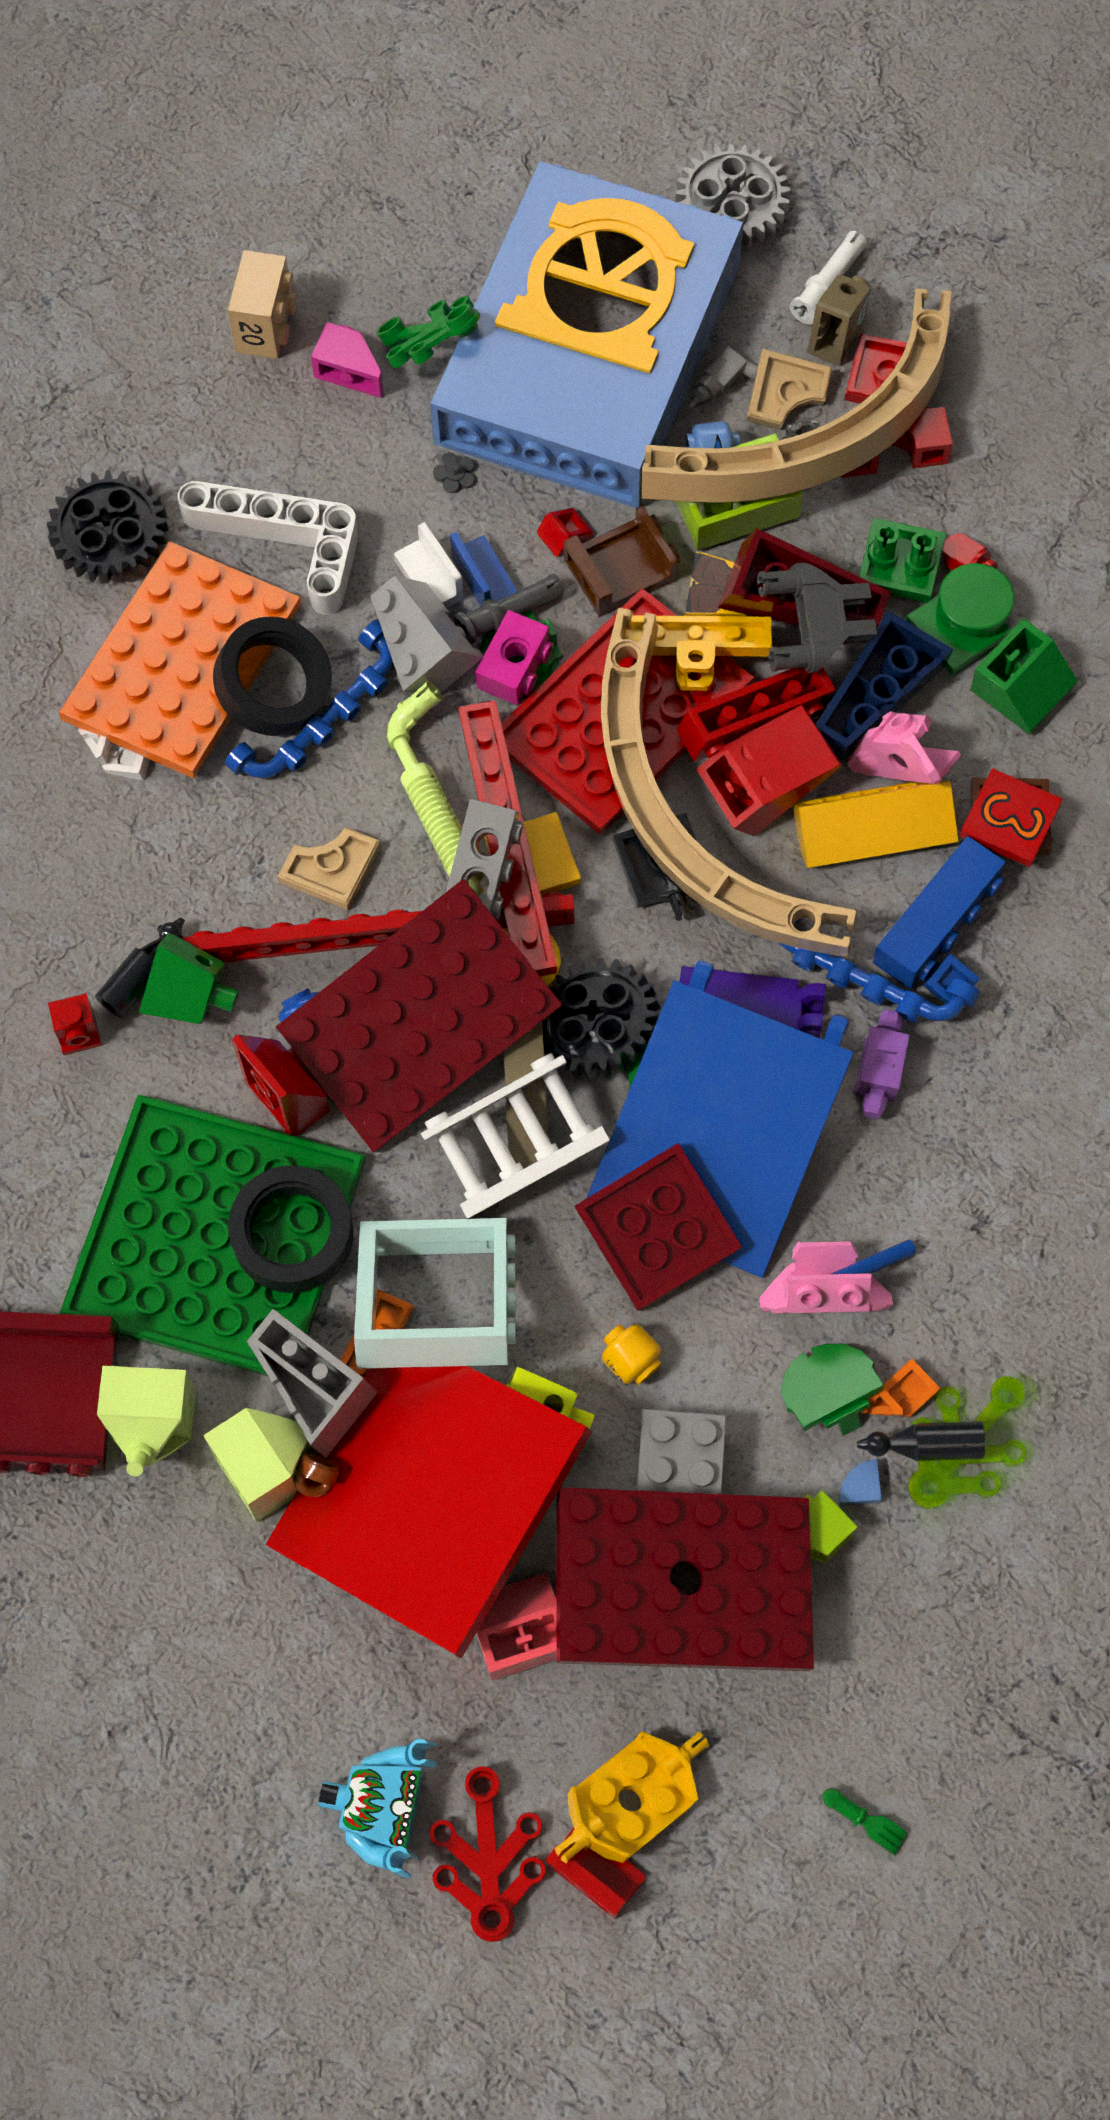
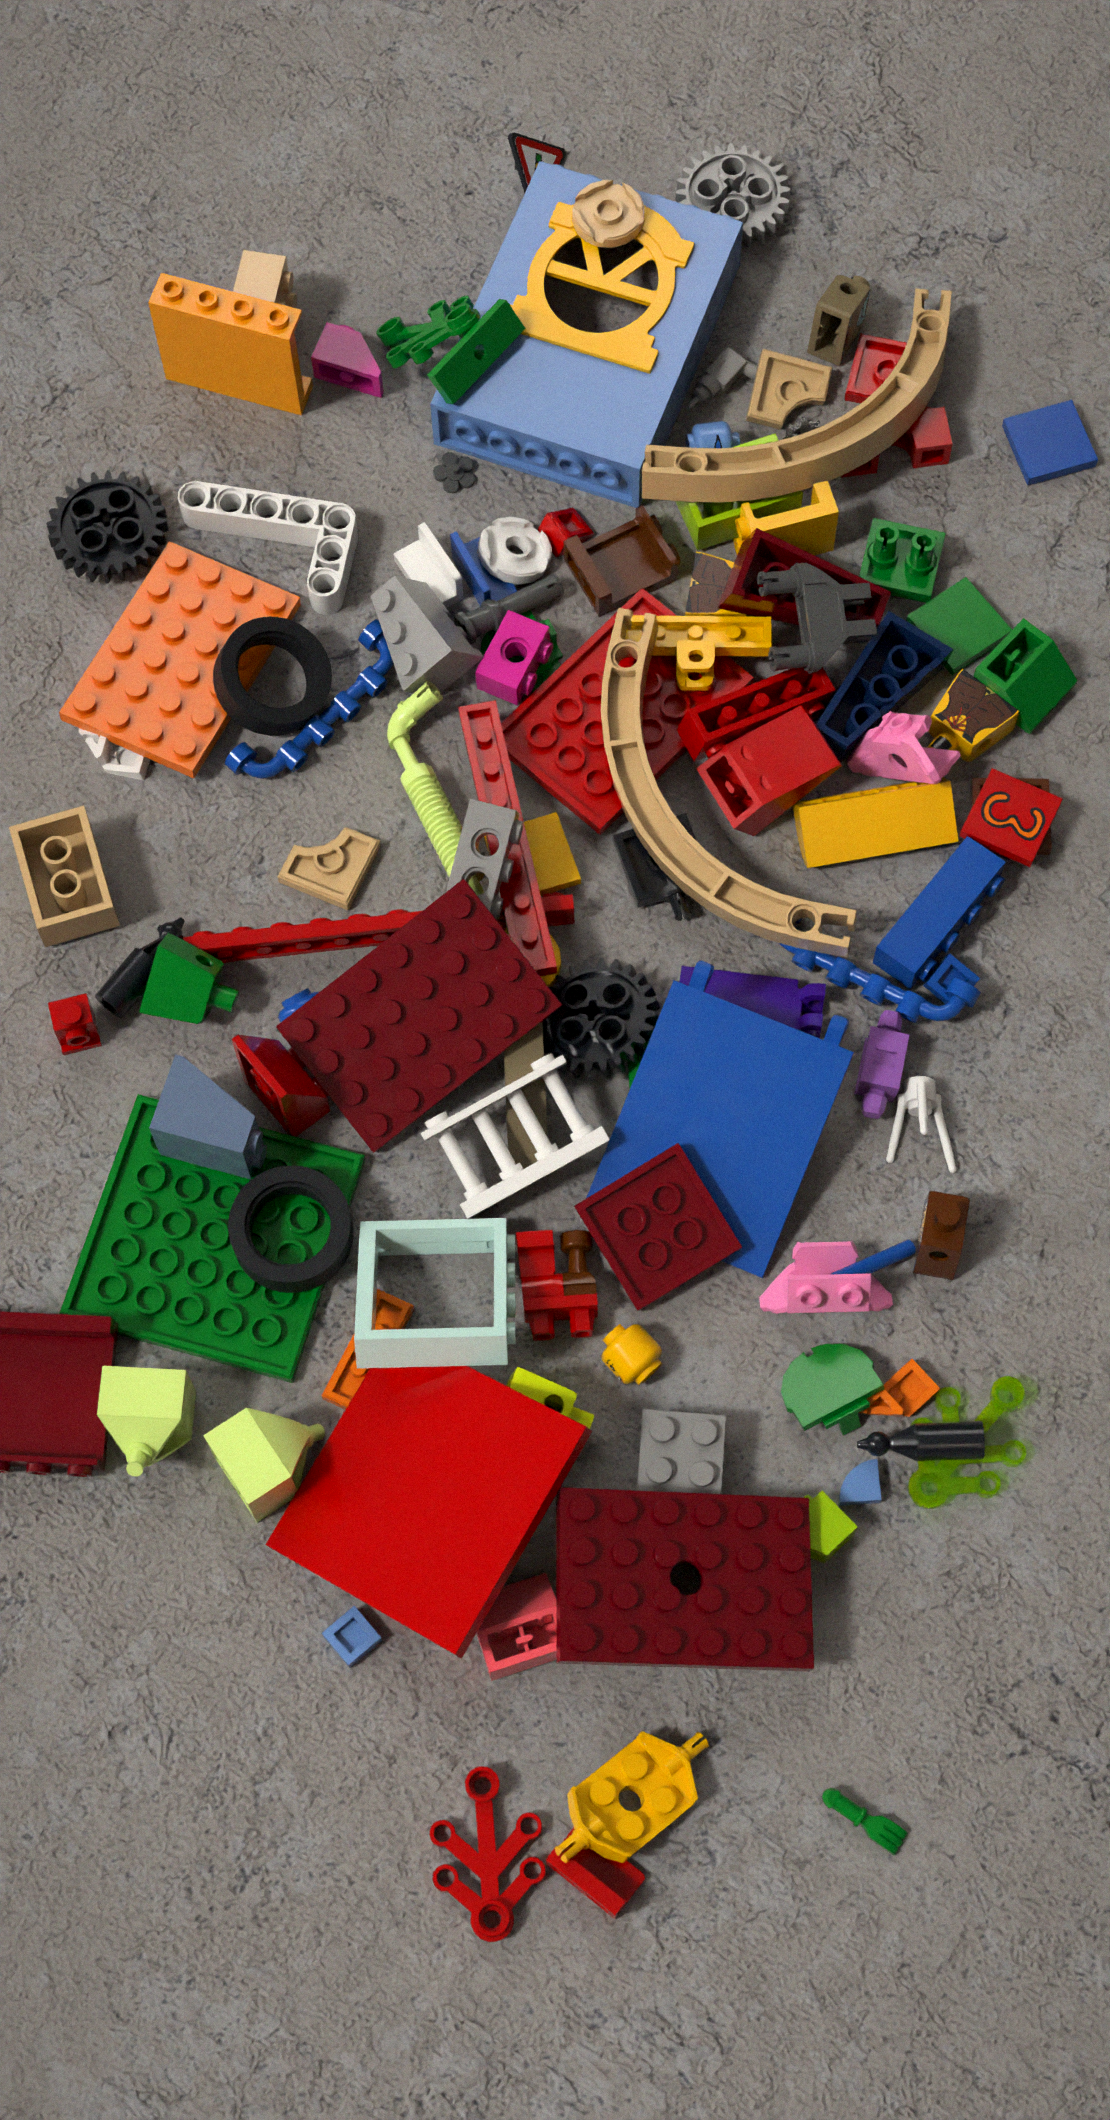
wedge [247,1309,378,1458] -> none
dark orange tile [294,1453,340,1497] -> none
medium azure torso [318,1738,437,1879] -> none
white pin [789,231,868,325] -> none
green tile [938,563,1015,638] -> none
arm [943,533,998,570] -> none
none -> tan brick [9,805,120,947]
none -> light orange panel [148,273,313,415]
none -> sand blue slope [149,1054,267,1179]
none -> medium blue tile [322,1606,382,1668]
none -> green tile [427,299,526,404]
none -> white tile [477,517,552,584]
none -> piece [508,132,566,193]
none -> red hips [516,1230,598,1341]
none -> tan tile [572,180,644,248]
none -> yellow panel [734,480,839,555]
none -> white plant [886,1076,957,1173]
none -> reddish brown torso [913,1191,970,1280]
none -> torso [927,669,1019,762]
none -> blue tile [1002,400,1098,486]

